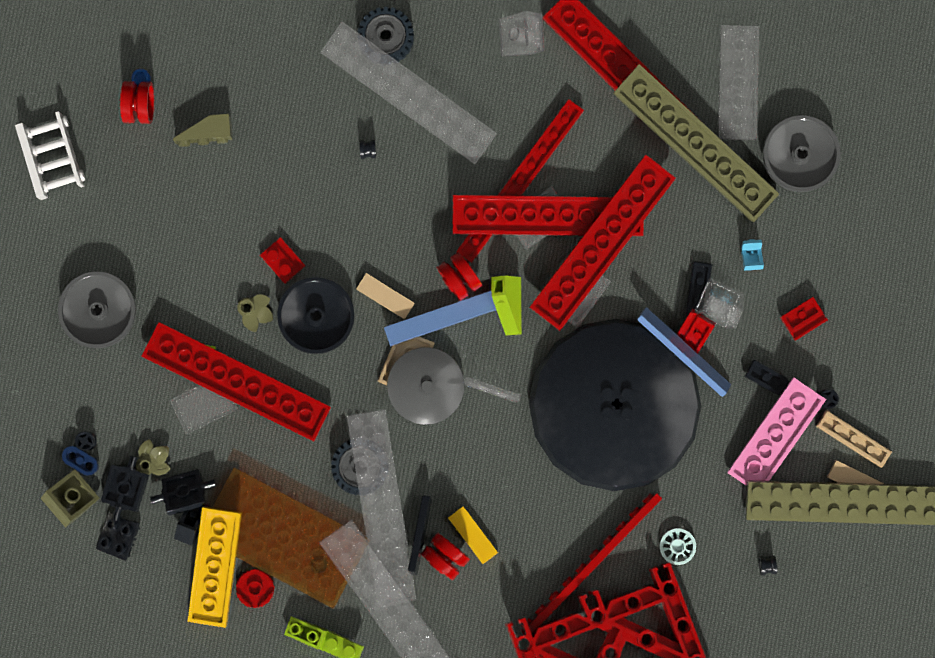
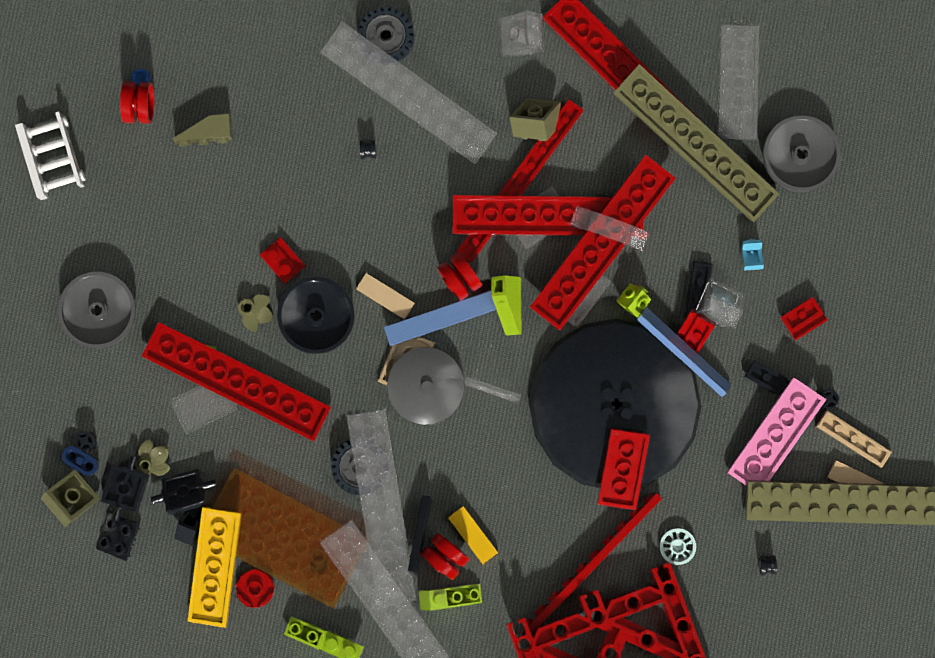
none -> lime slope [418,584,482,611]
none -> olive slope [510,98,561,141]
none -> clear slope [570,207,649,251]
none -> red plate [597,428,650,510]
none -> lime brick [616,283,651,317]

